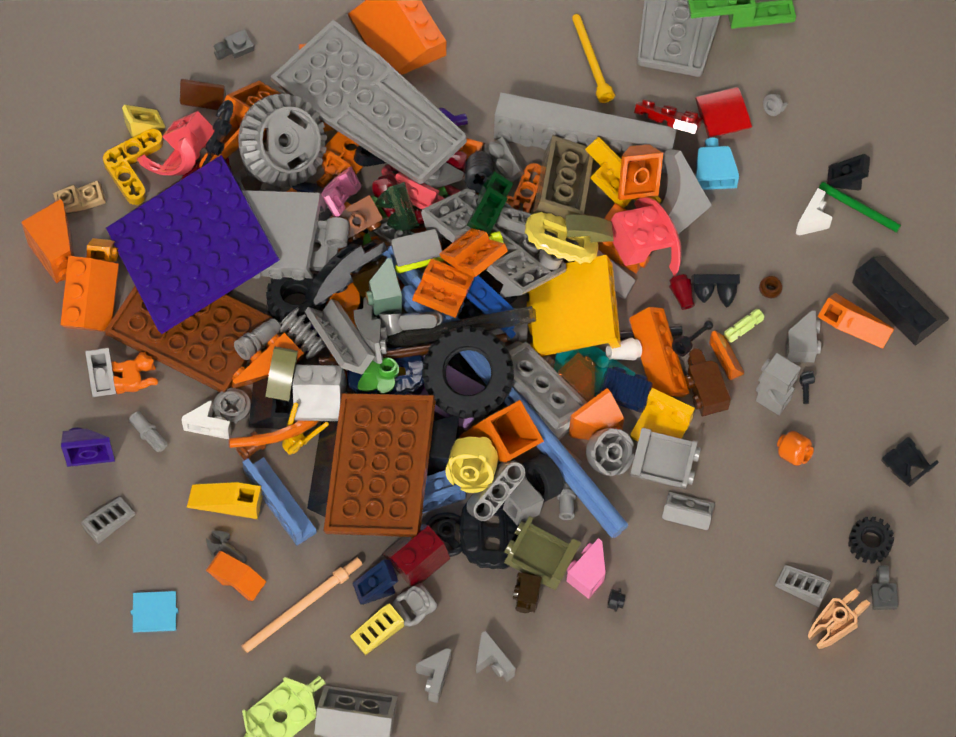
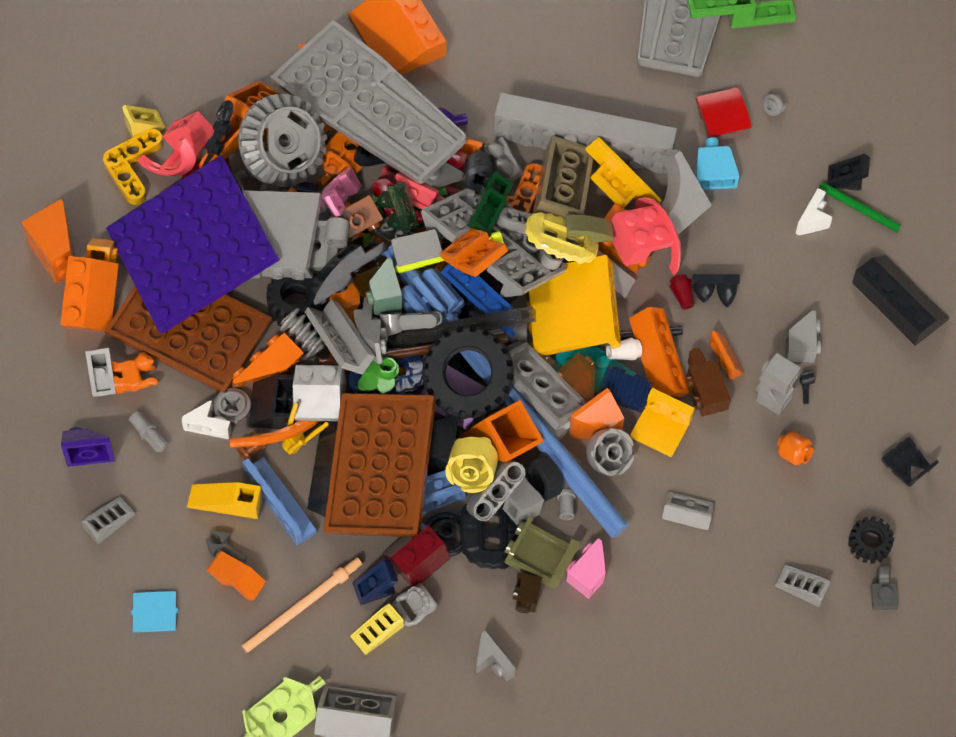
tan slope [53,180,106,213] -> none
reddish brown slope [180,79,226,110] -> none
dark grey plate [214,30,254,60] -> none
light grey axle [234,318,282,360] -> none
slope [266,347,298,401] -> none
orange slope [412,258,474,318] -> none
light grey slope [416,648,451,703] -> none
yellow piece [572,14,615,103] -> none
black plate [607,588,625,612] -> none
orange slope [618,144,663,200] -> none
light grey panel [630,428,701,489] -> none
red plate [634,99,703,134] -> none
black hinge [672,321,713,356] -> none
yellowish green axle [724,309,765,343] -> none
reddish brown plate [759,276,782,298] -> none
light nougat hinge [808,588,871,649] -> none
orange slope [818,293,895,348] -> none

